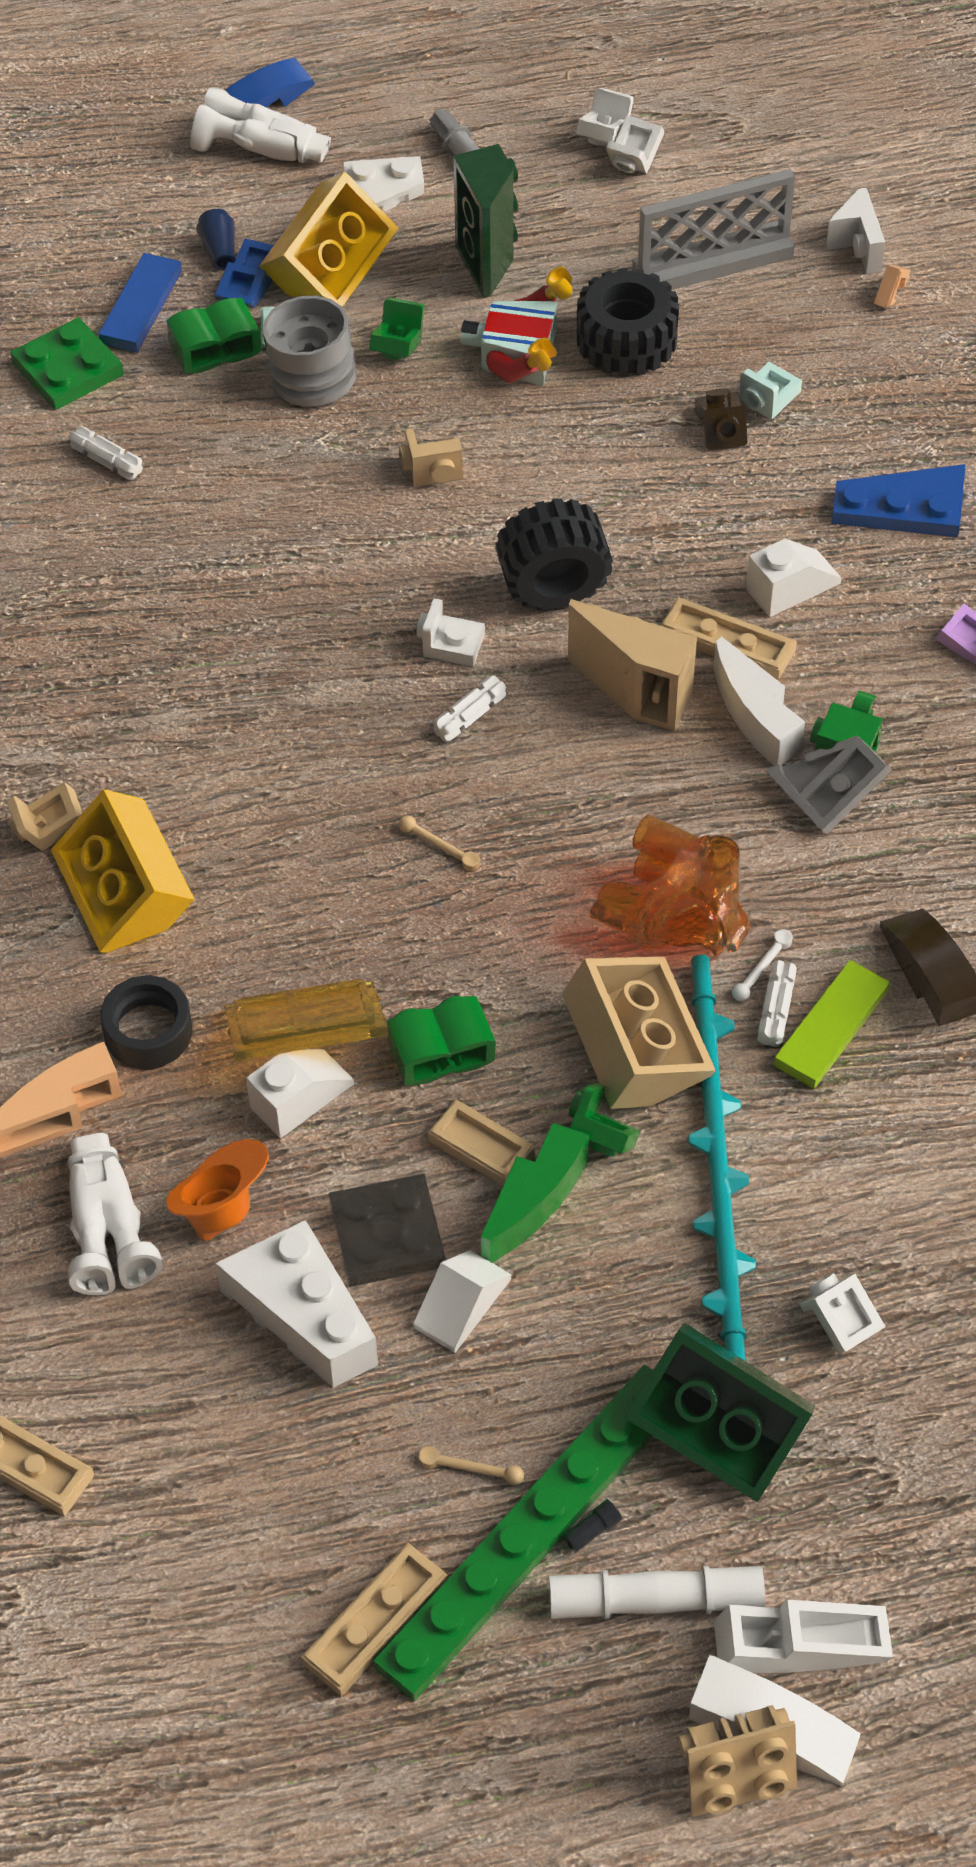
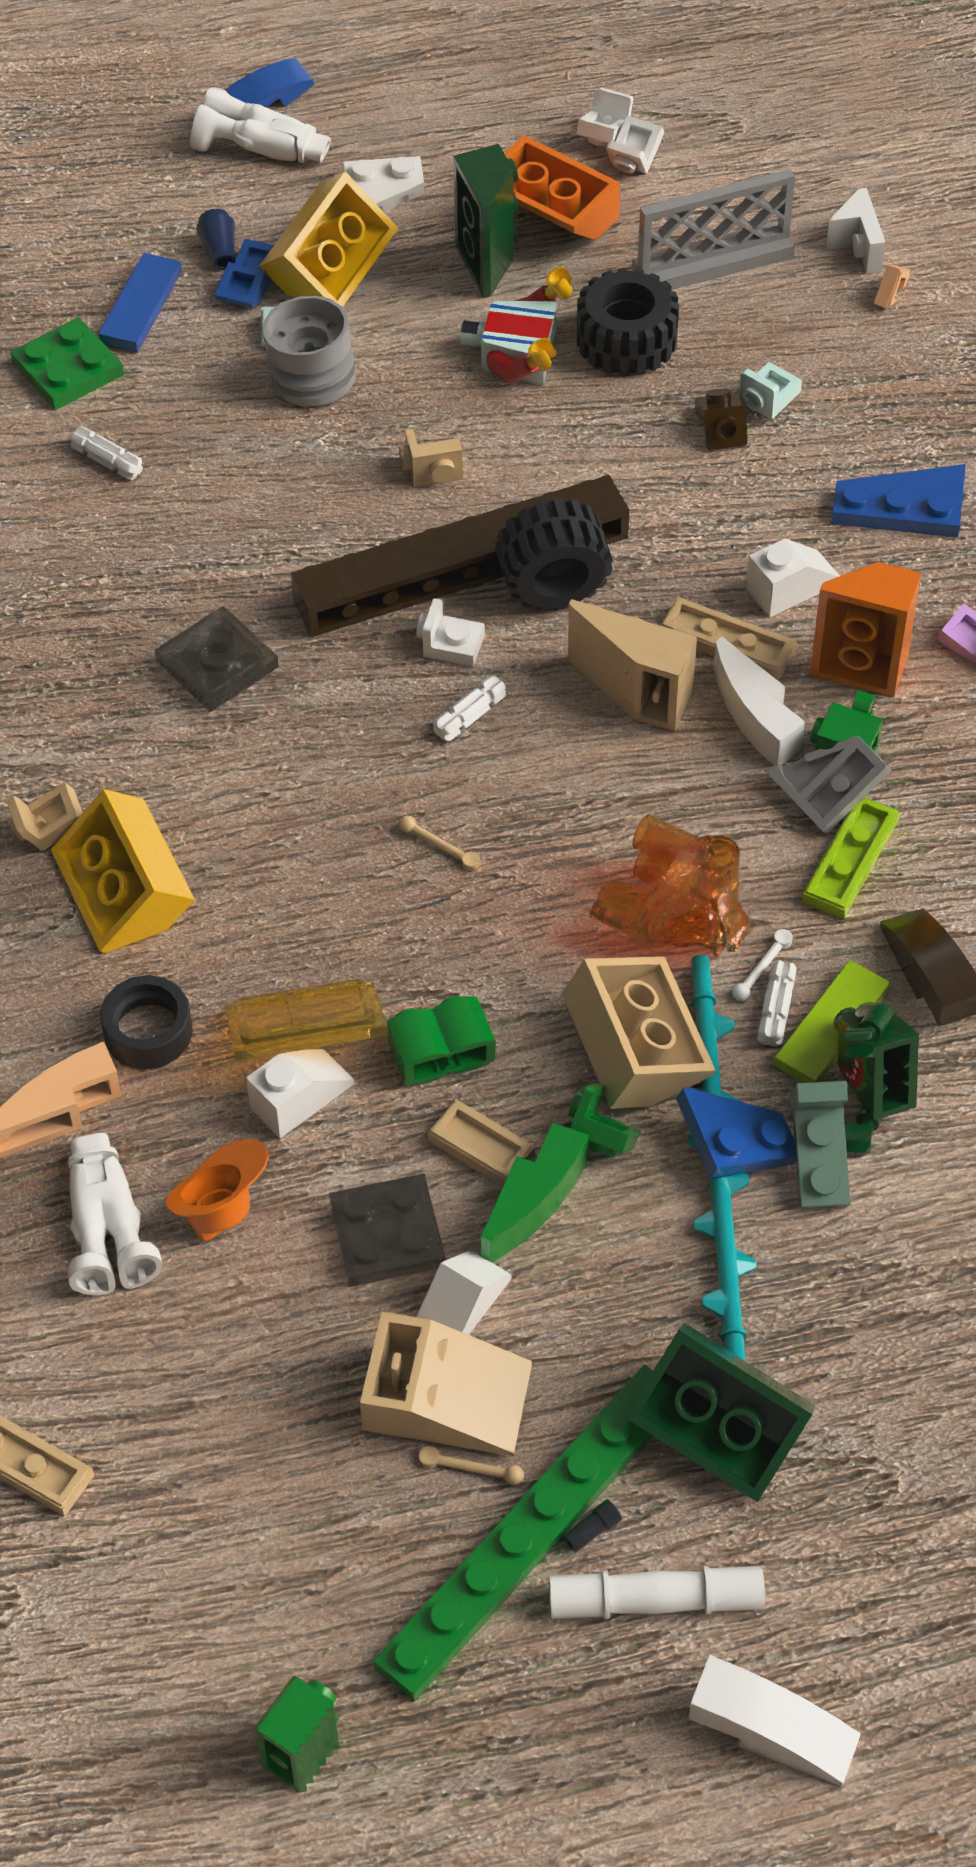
green brick [166,298,261,373] -> none
white wedge [216,1220,378,1388] -> none
tan tile [301,1543,448,1697] -> none
green bracket [369,297,425,360] -> none
light grey axle [429,108,479,155] -> none
tan hinge [678,1705,797,1817] -> none
white slope [714,1600,893,1673] -> none
white bracket [799,1273,885,1354] -> none
none -> clear smoke plate [155,606,279,712]
none -> green brick [253,1676,339,1793]
none -> dark brown brick [291,475,630,637]
none -> tan slope [360,1311,532,1456]
none -> orange slope [504,135,620,240]
none -> blue wing [676,1087,796,1178]
none -> sand green bracket [787,1081,851,1209]
none -> lime tile [802,797,900,920]
none -> orange slope [810,562,922,697]
none -> dark green torso [833,1002,919,1154]

